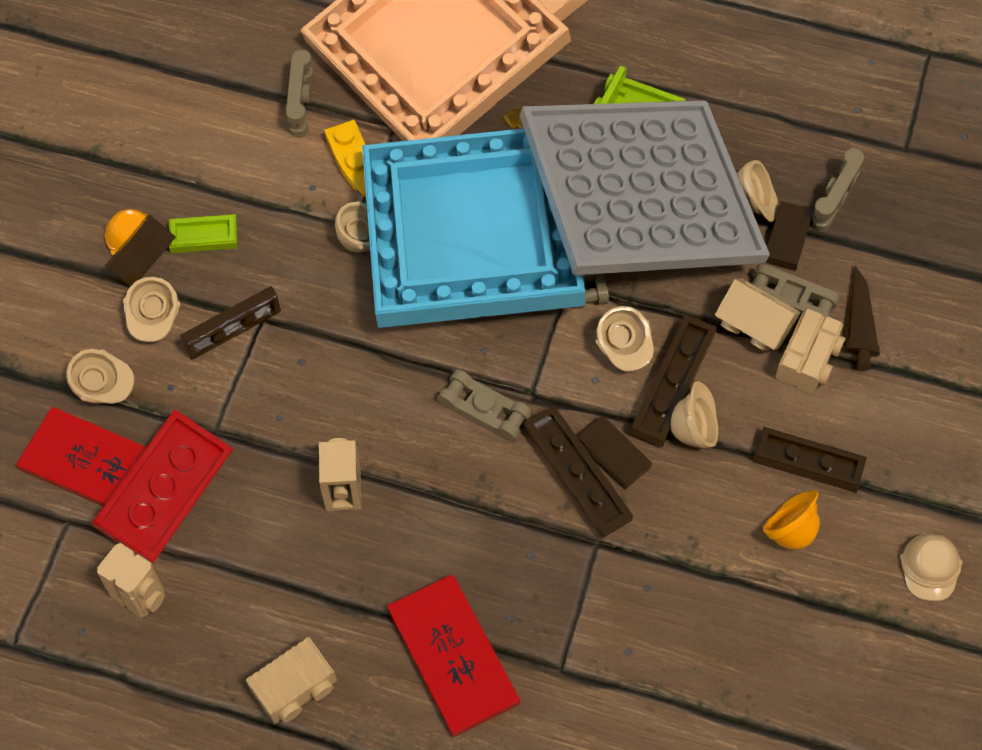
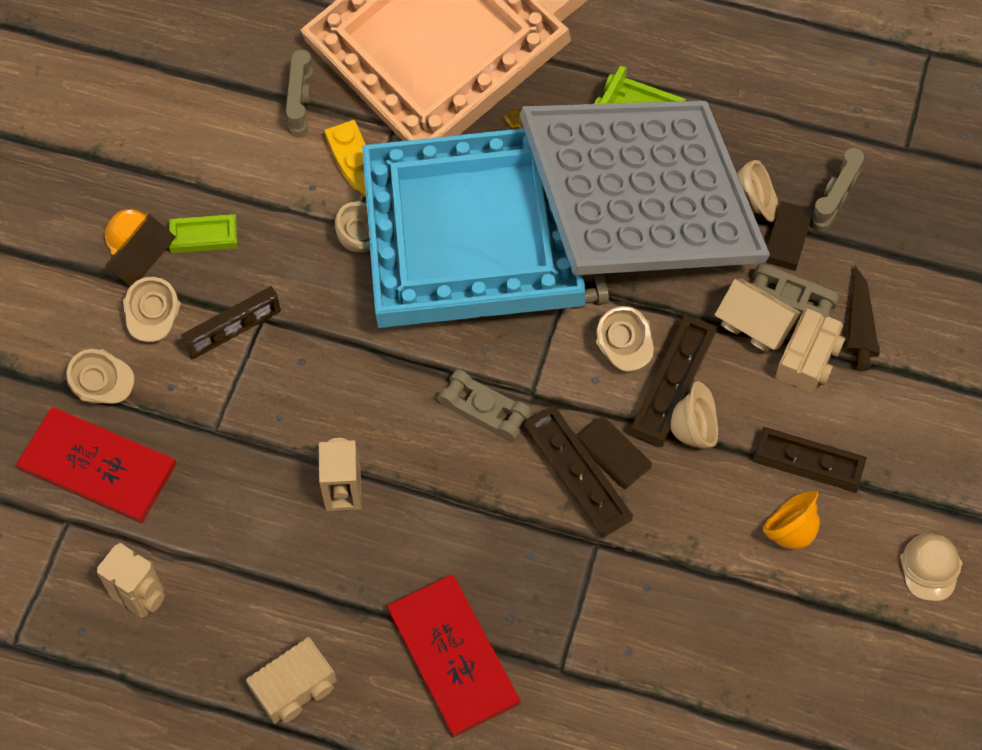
red tile [91,409,234,565] -> none

